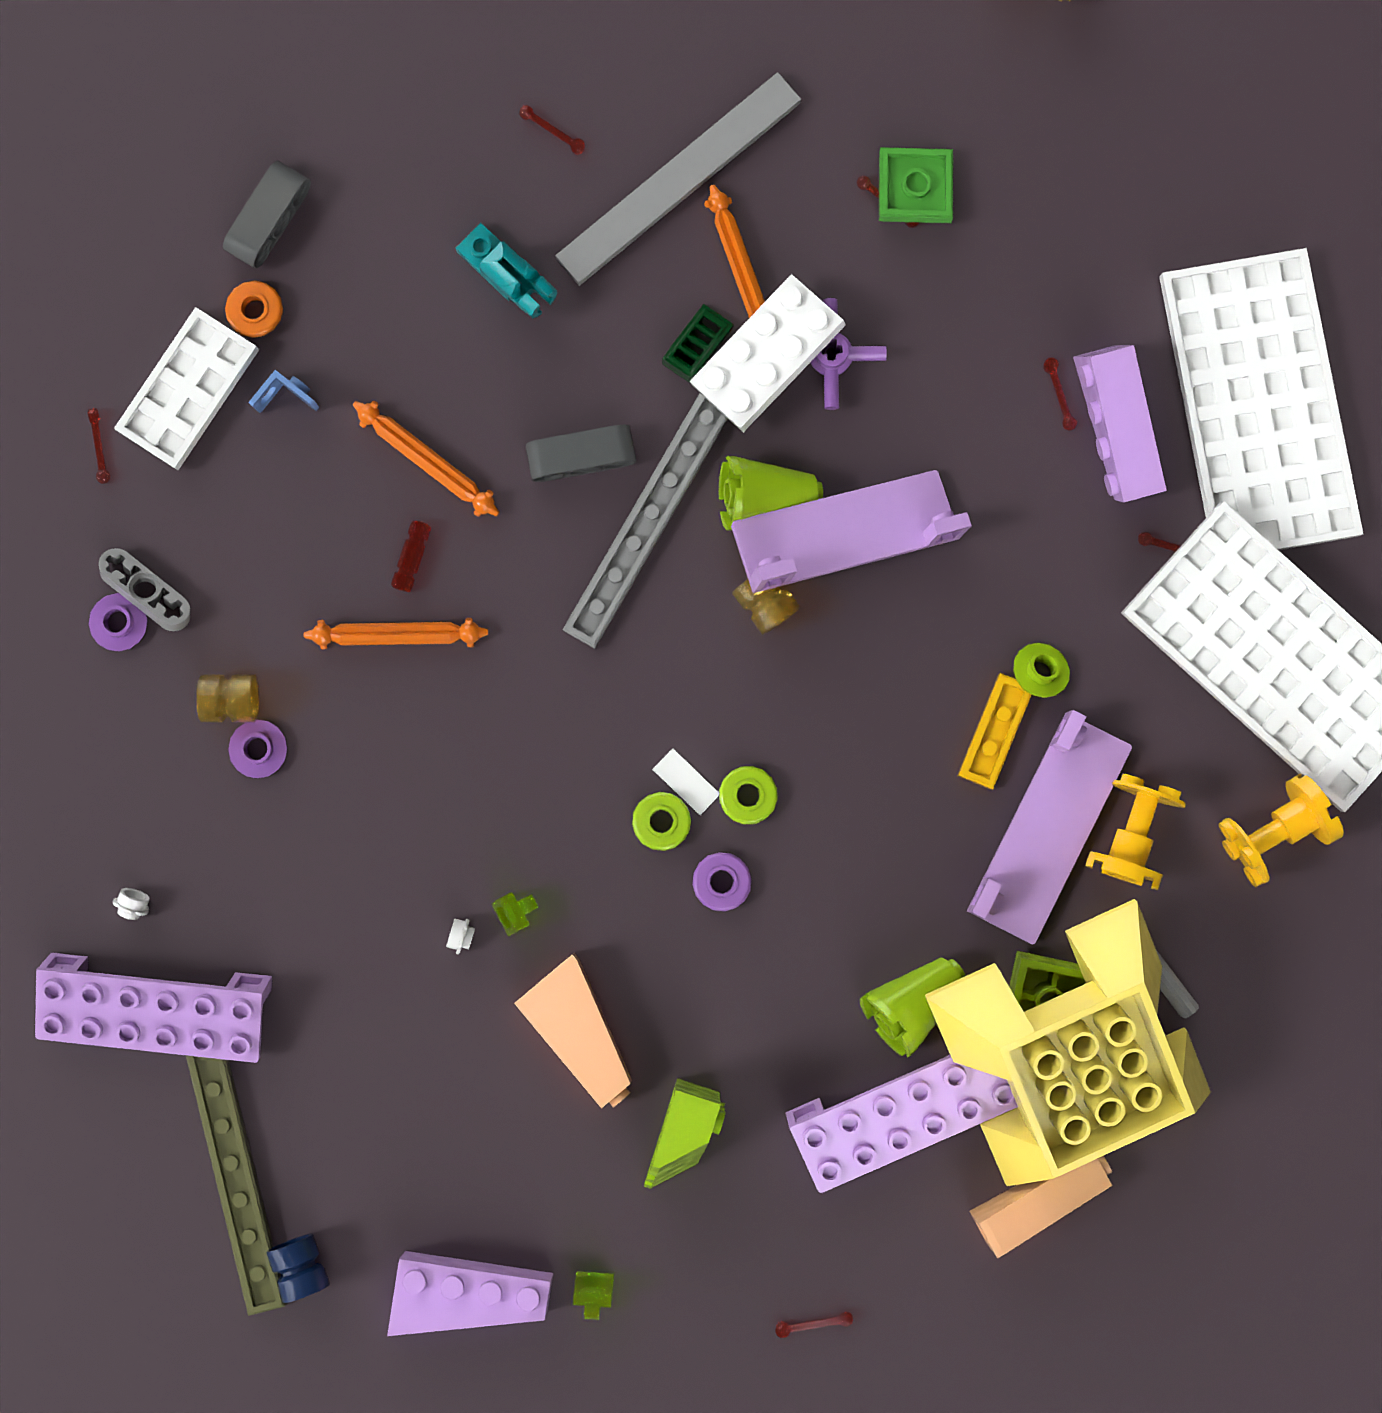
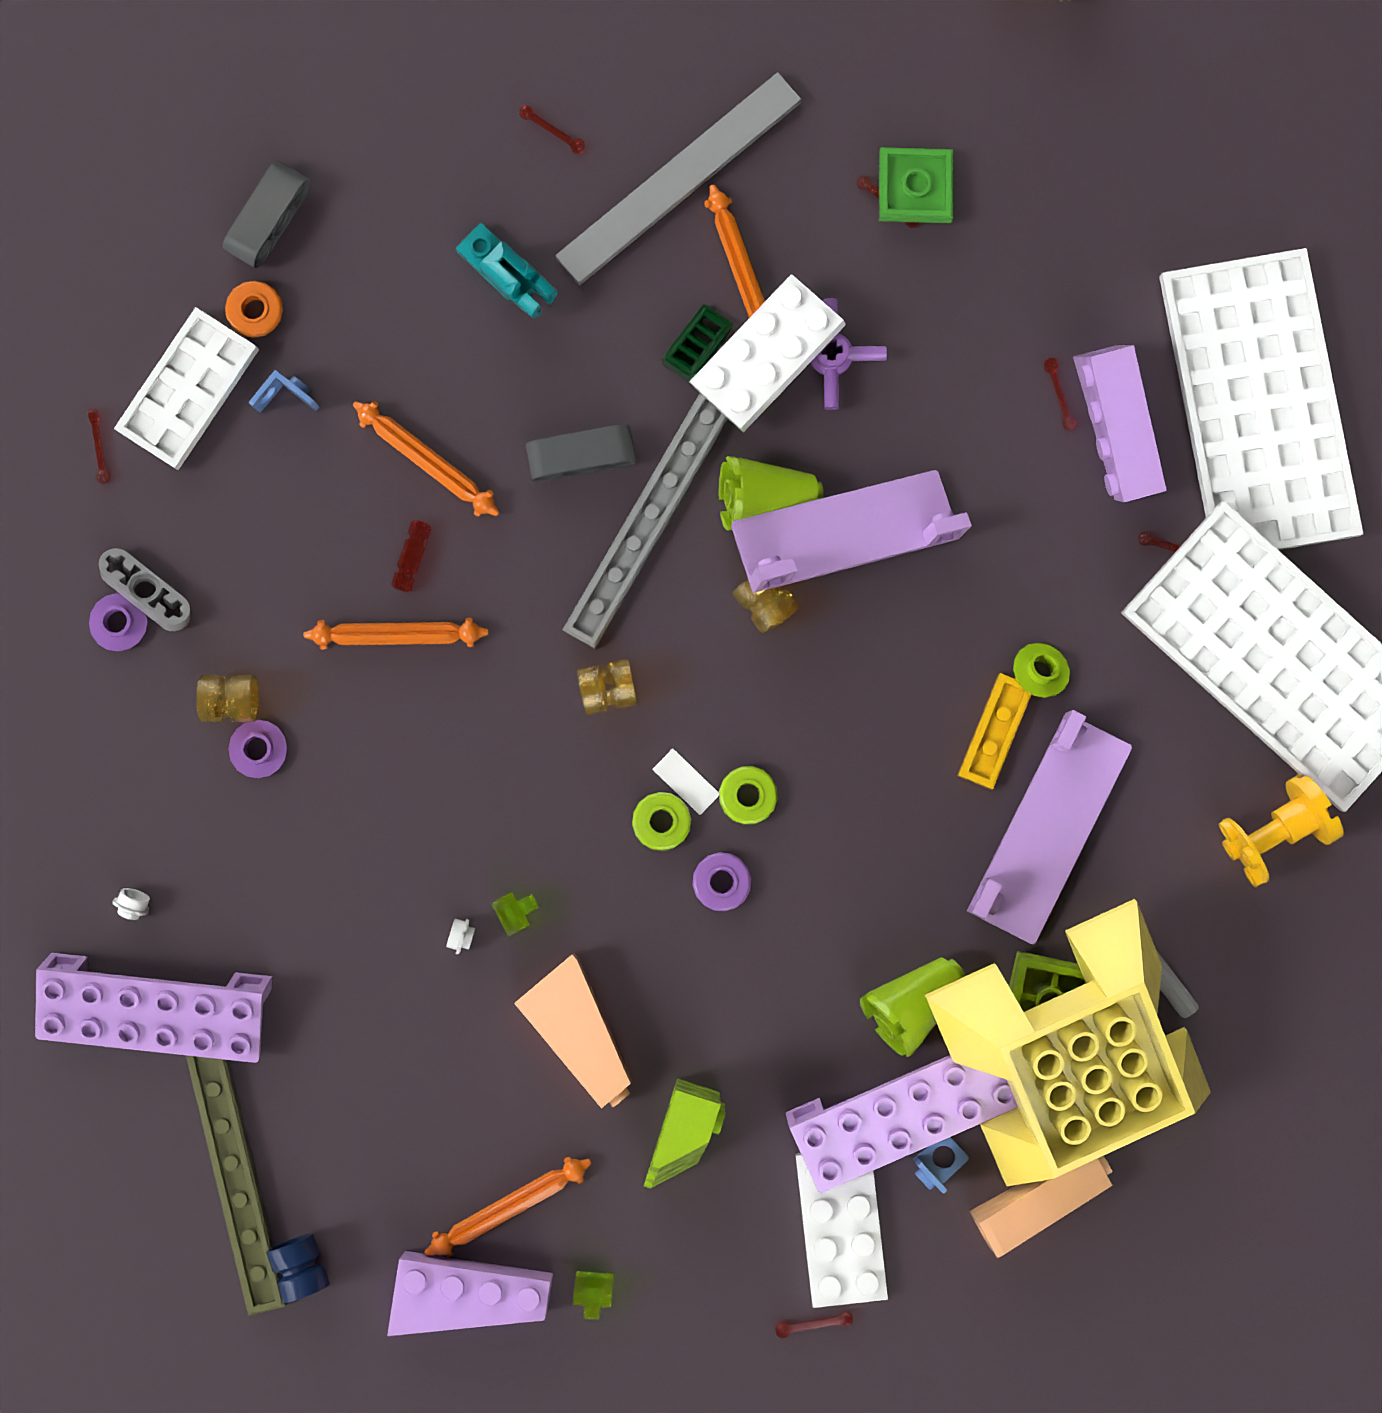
yellow piece [1085,774,1186,890] -> none
none -> orange wheel [424,1157,592,1258]
none -> clear yellow wheel [577,658,637,716]
none -> white plate [795,1153,888,1308]
none -> medium blue bracket [913,1137,969,1194]

